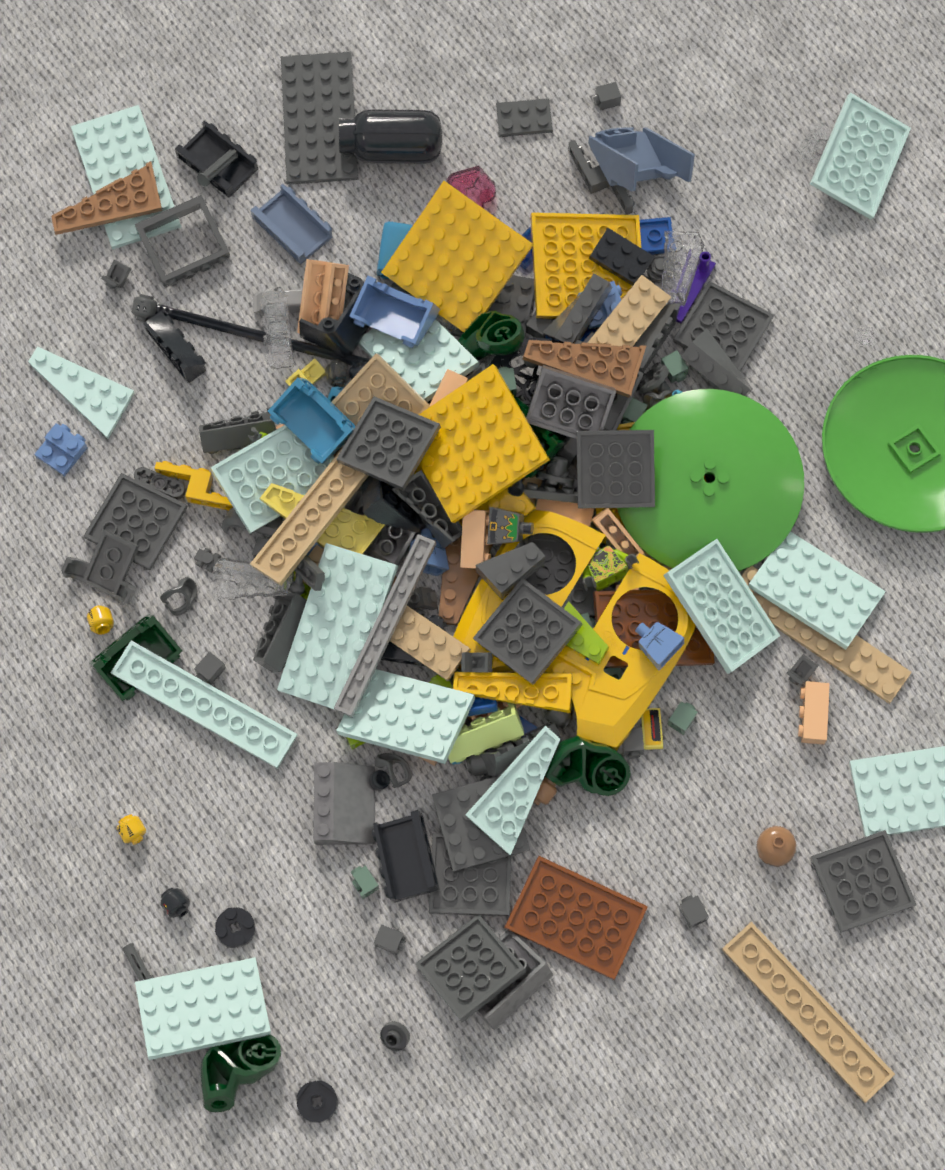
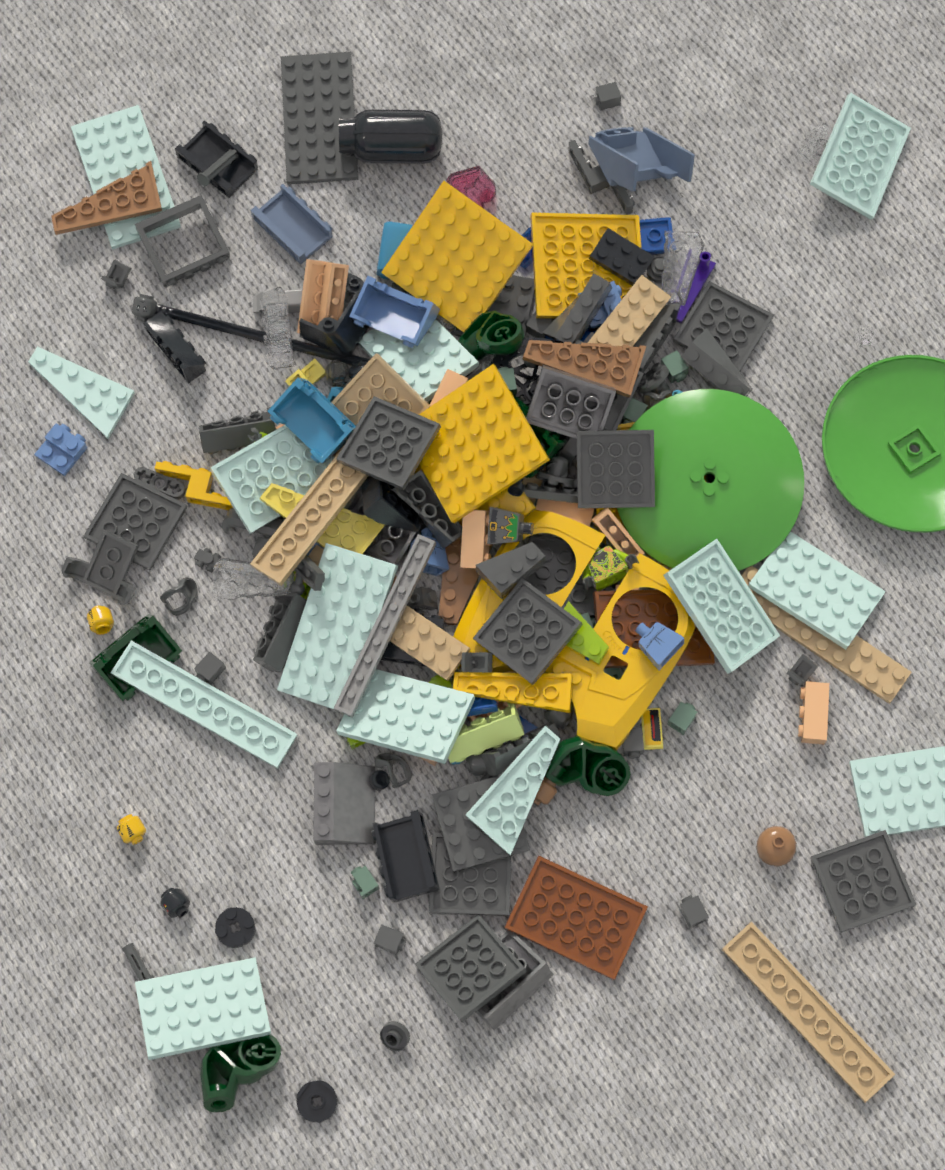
dark grey plate [496,98,553,137] -> none

